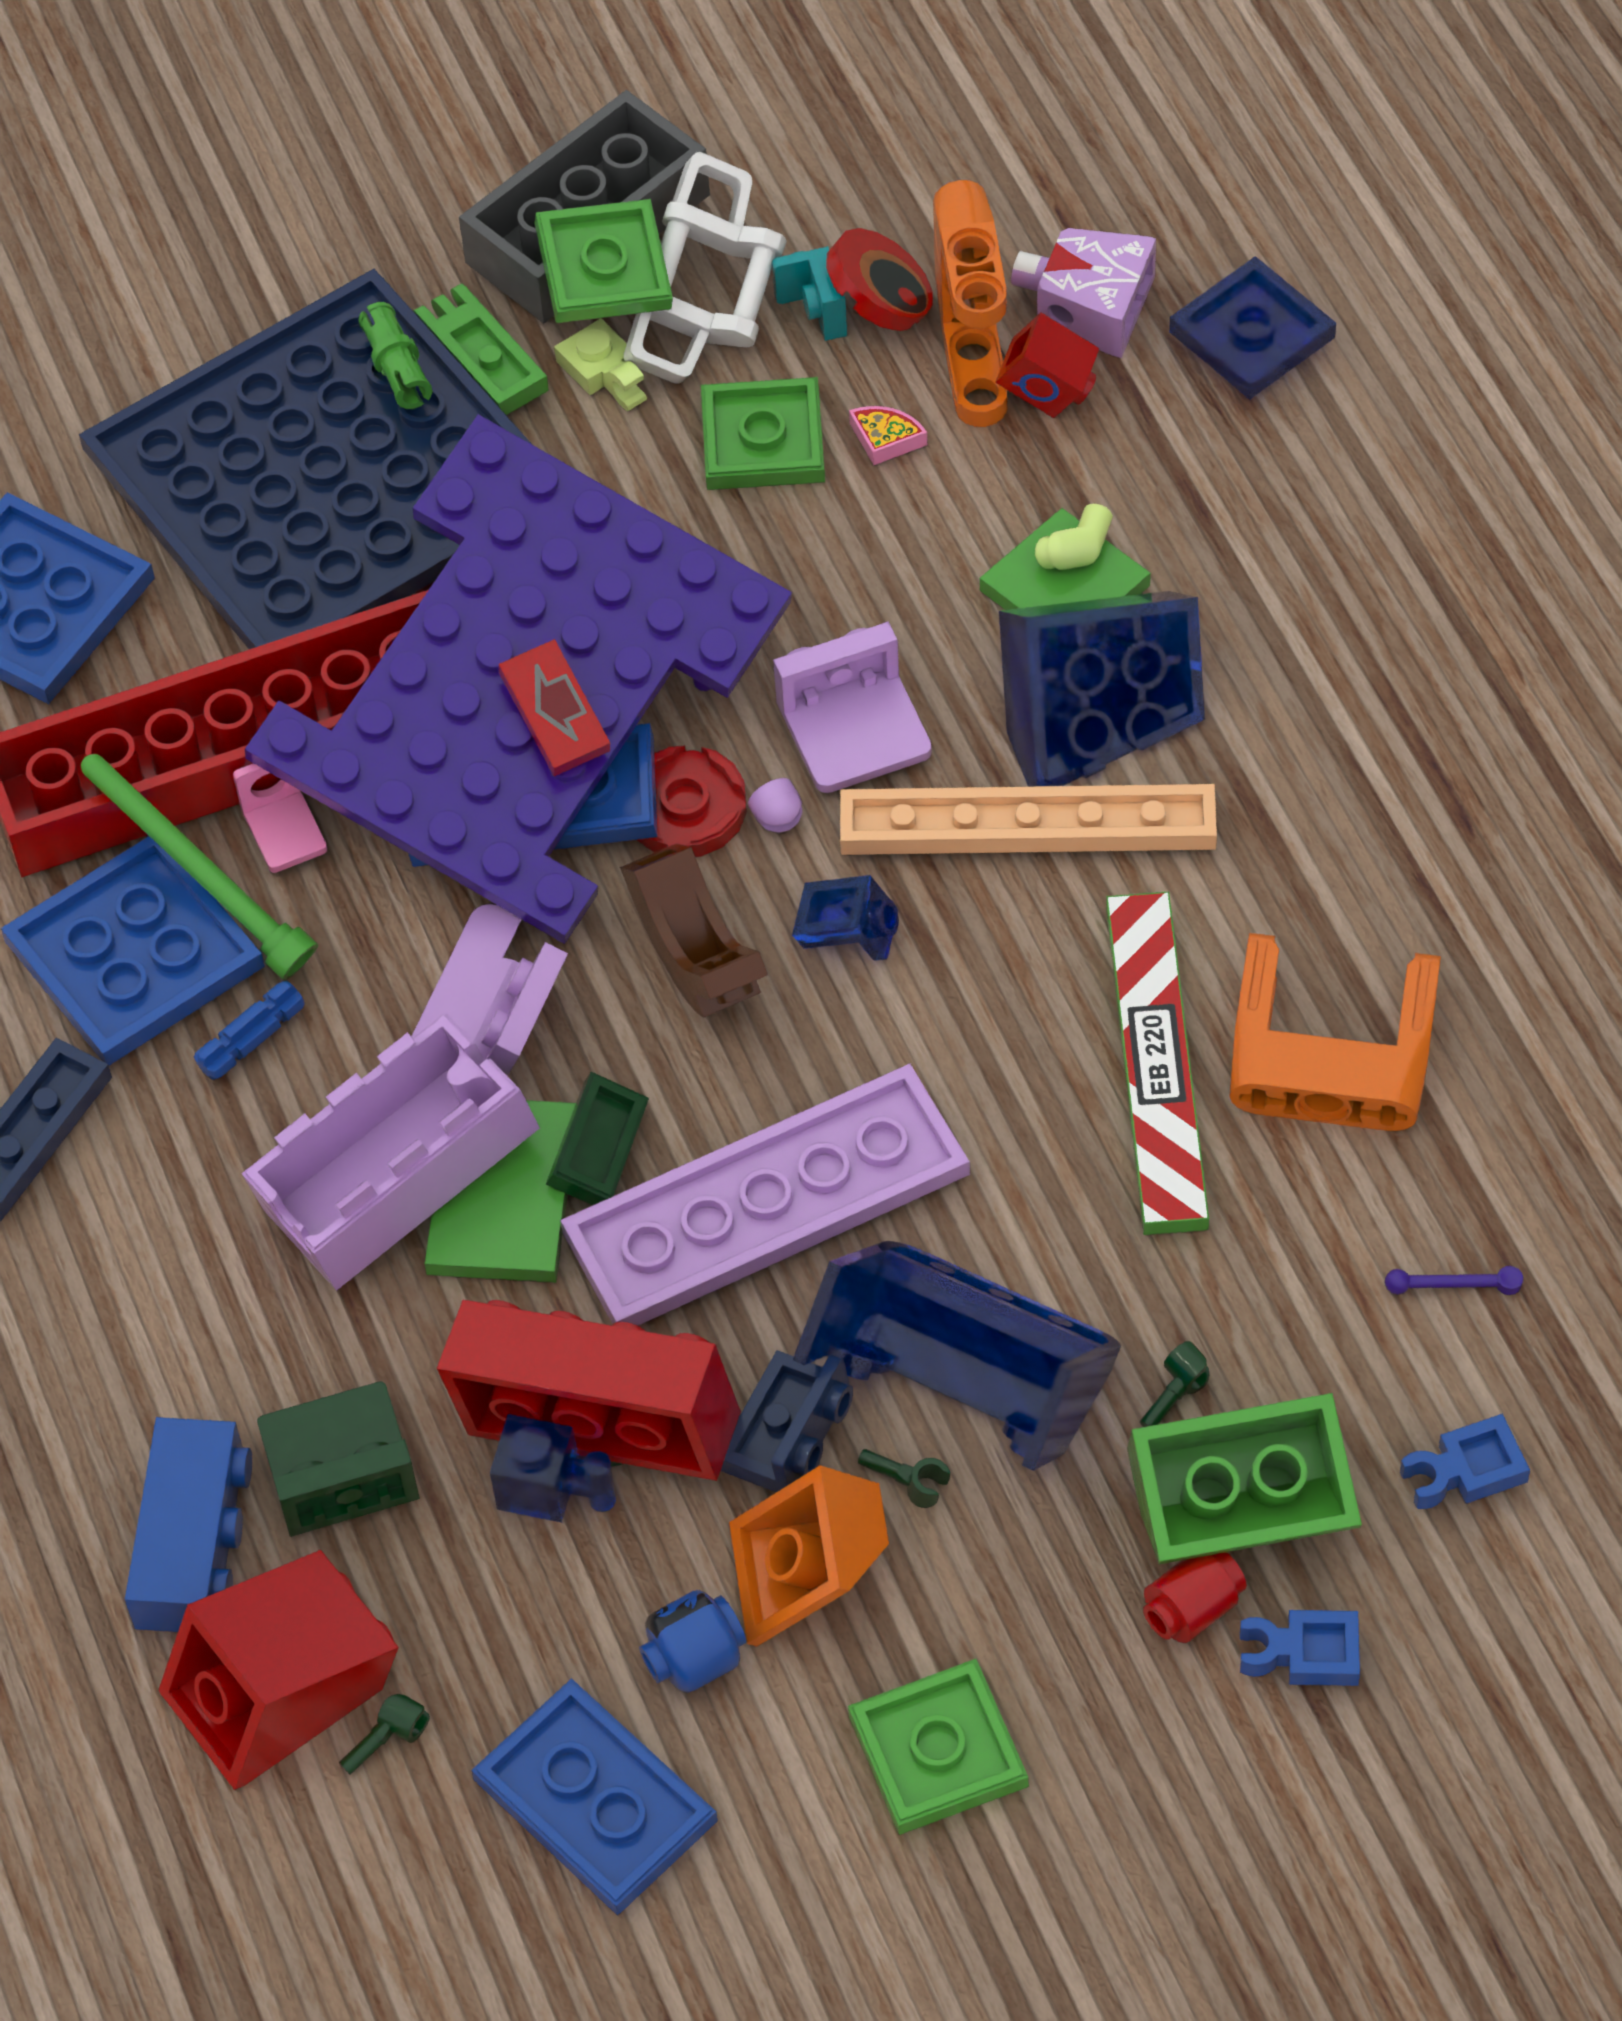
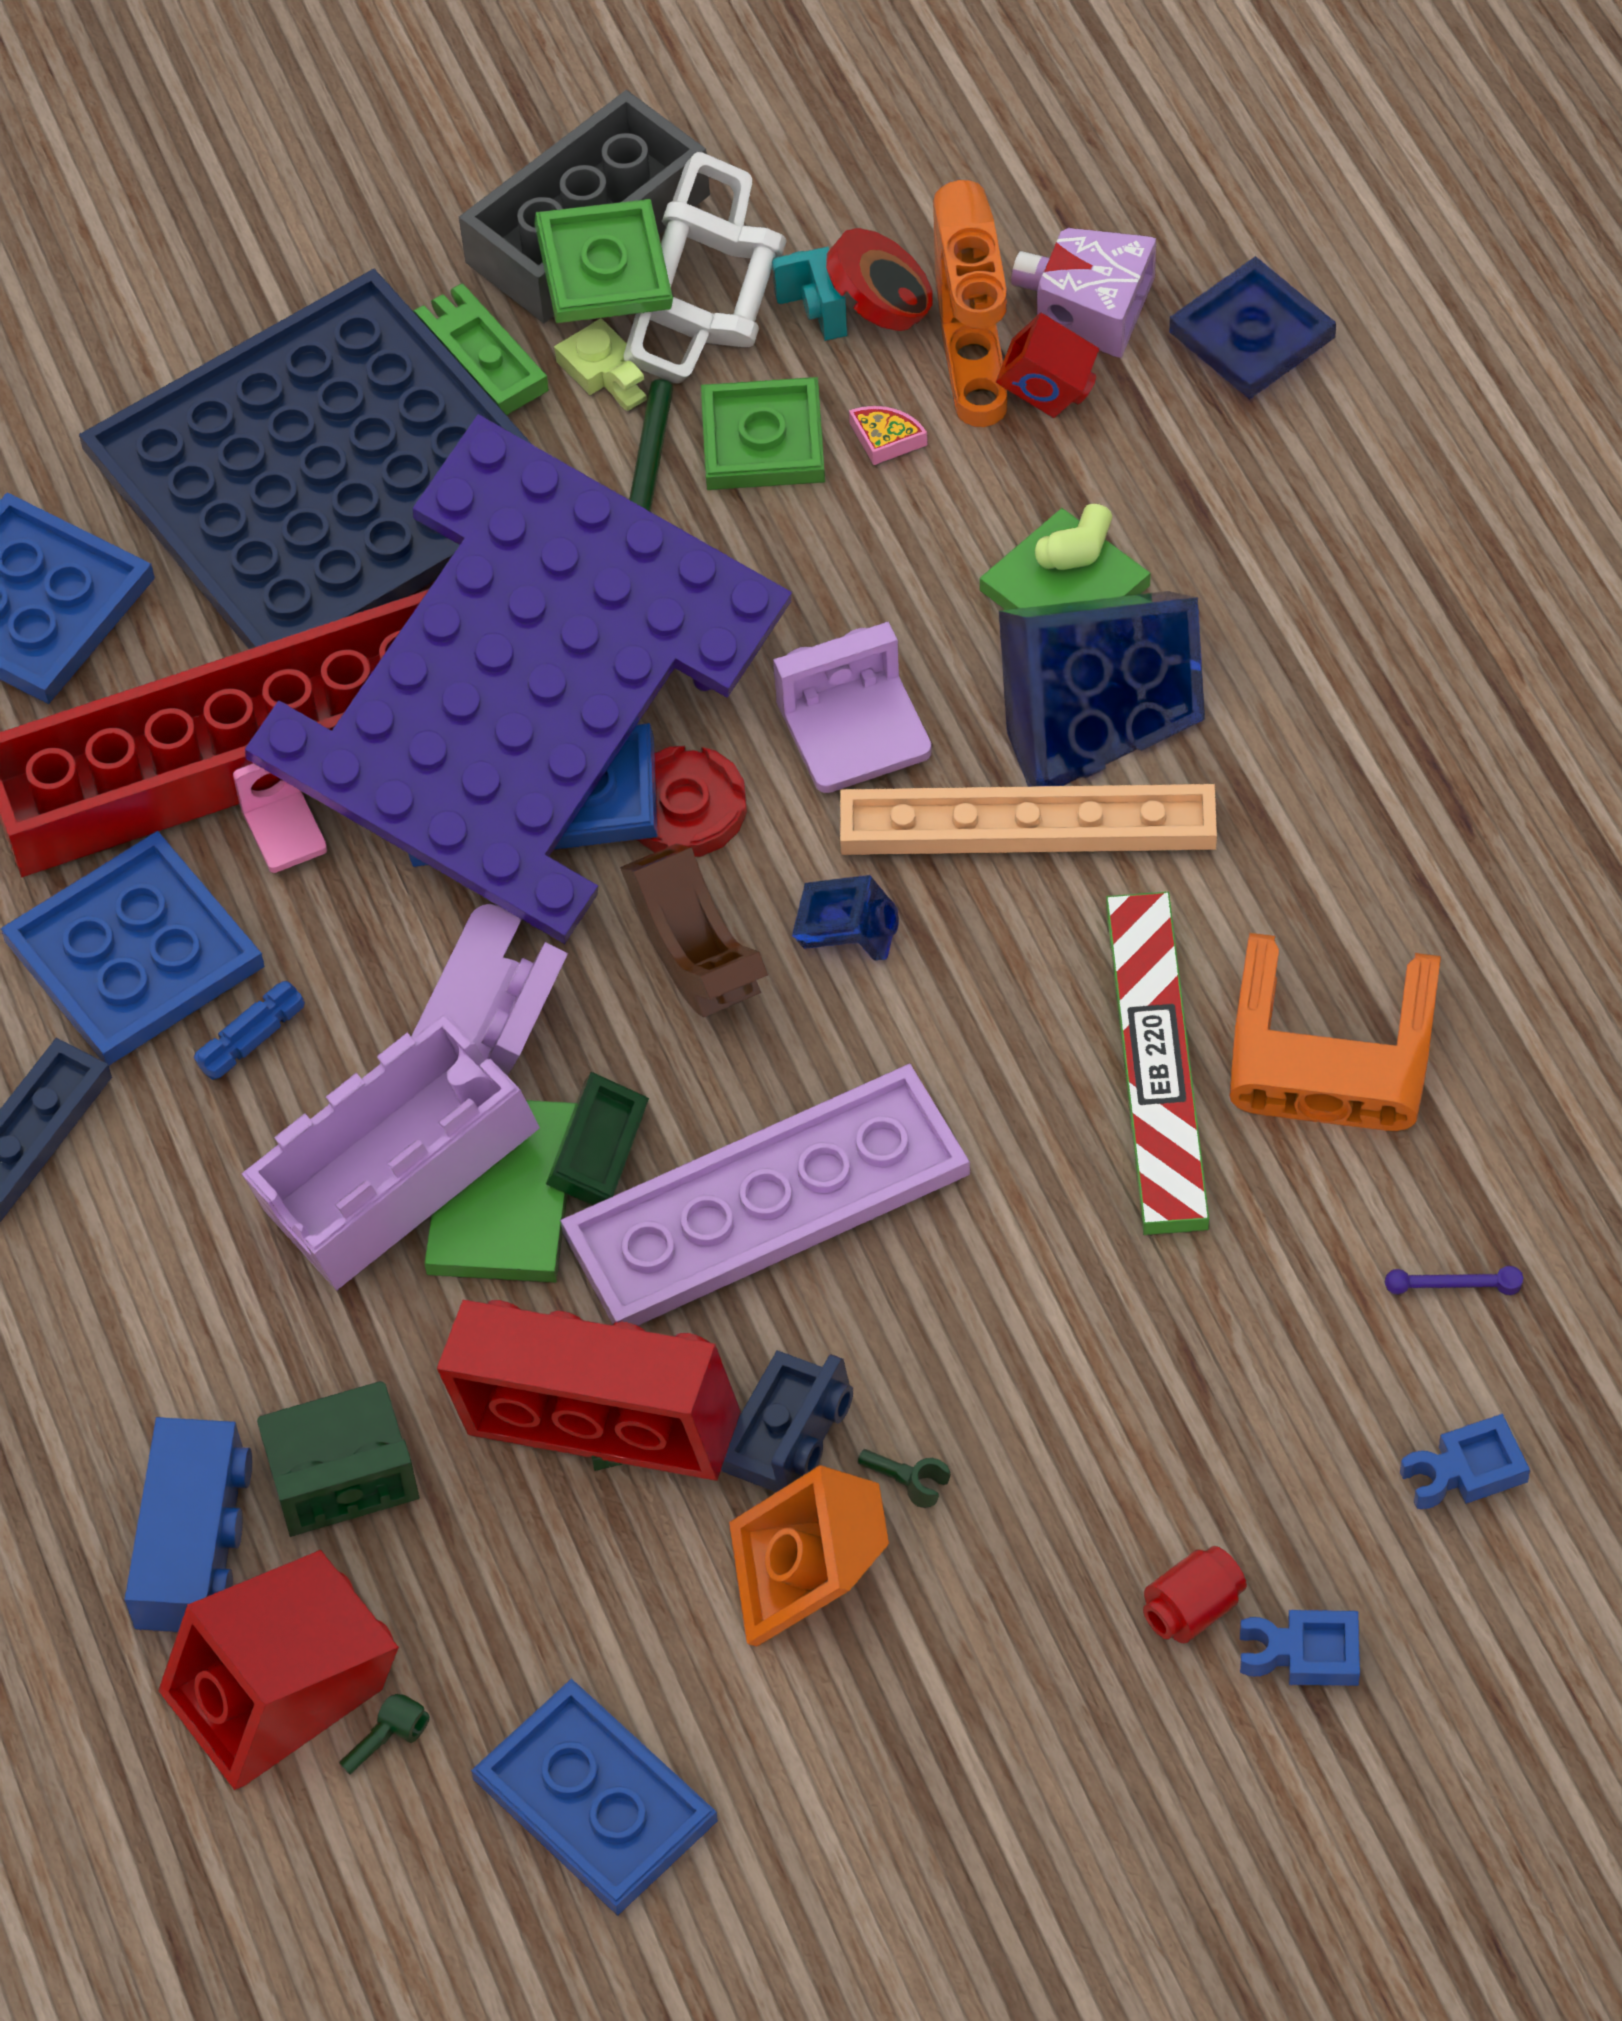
bright green piece [81,754,318,981] -> none
bright green pin [358,302,433,409] -> none
clear blue brick [490,1414,616,1523] -> none
red tile [498,639,610,776] -> none
blue head [639,1590,746,1693] -> none
lavender hinge [748,778,802,833] -> none
clear blue windscreen [793,1241,1121,1471] -> none
bright green tile [848,1659,1029,1835] -> none
bright green slope [1127,1393,1362,1564] -> none
dark green hand [1140,1341,1210,1427] -> none
none -> dark green bar [629,379,673,512]

